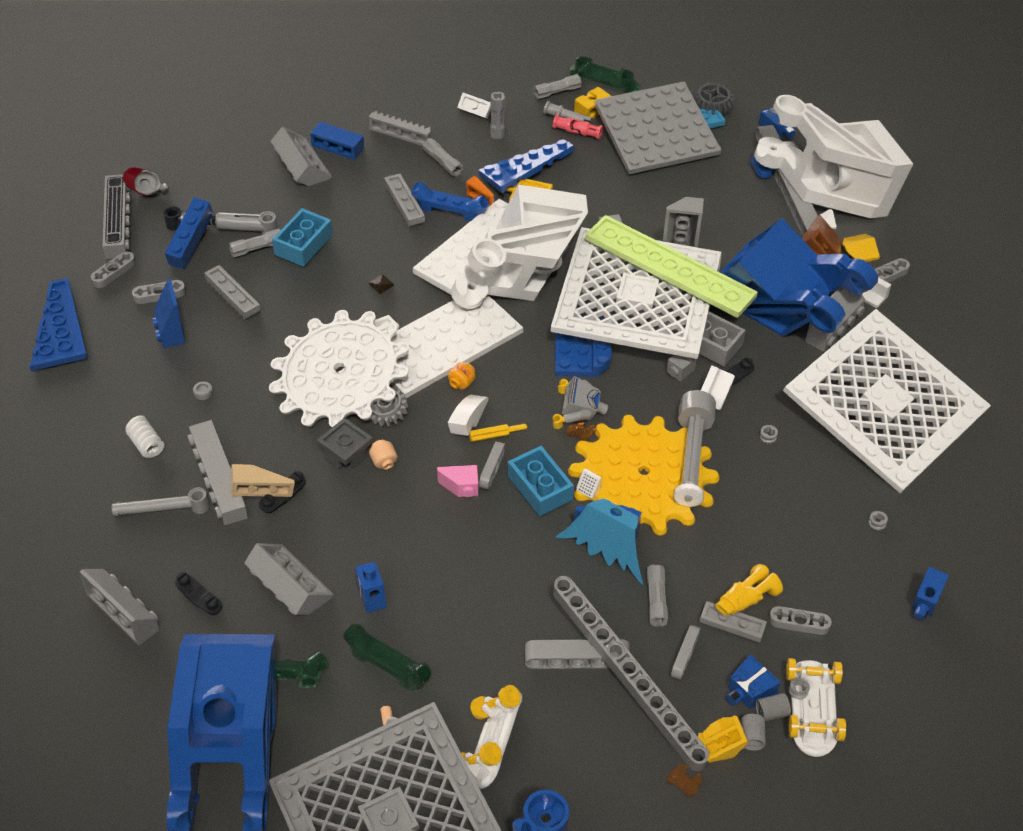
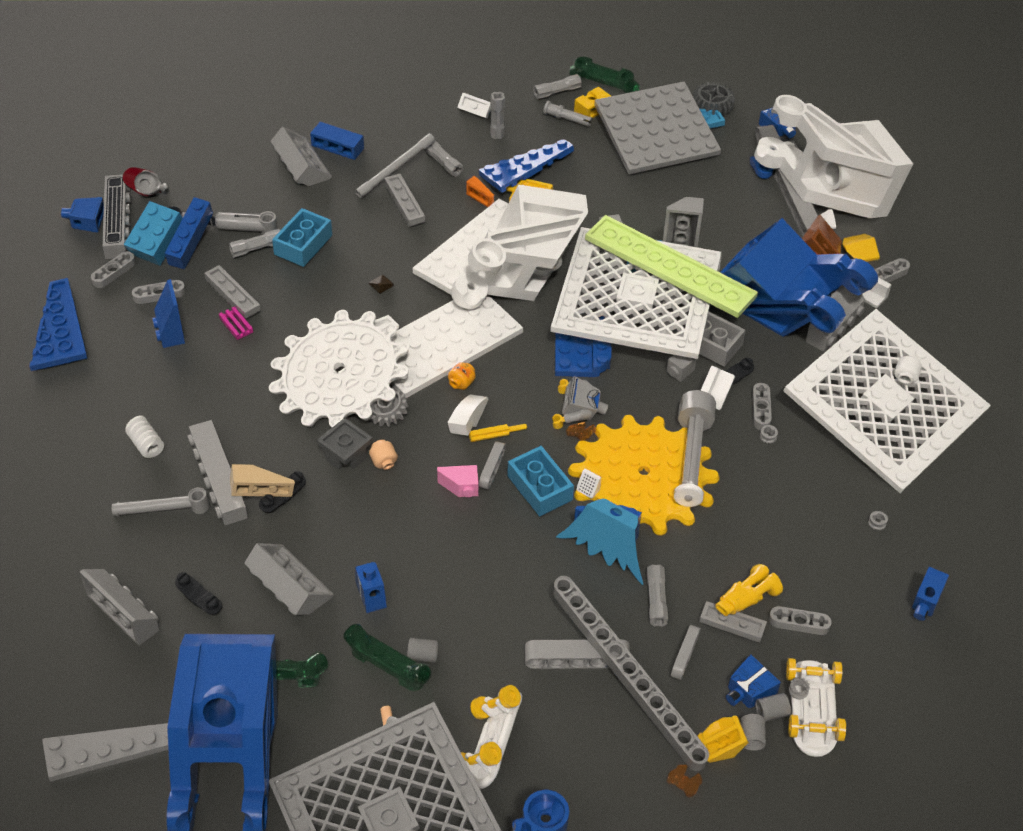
light grey tile [193,381,213,400] -> none
light grey gear [369,111,431,146] -> none
blue plate [411,182,489,221] -> none
coral piece [552,114,603,140] -> none
none -> light grey wing [42,723,168,782]
none -> blue torso [61,197,104,232]
none -> dark azure brick [124,201,183,266]
none -> dark pink tile [219,306,253,340]
none -> light grey piece [355,133,435,198]
none -> light grey piece [407,638,438,663]
none -> light grey beam [752,383,772,430]
none -> white head [894,356,922,384]

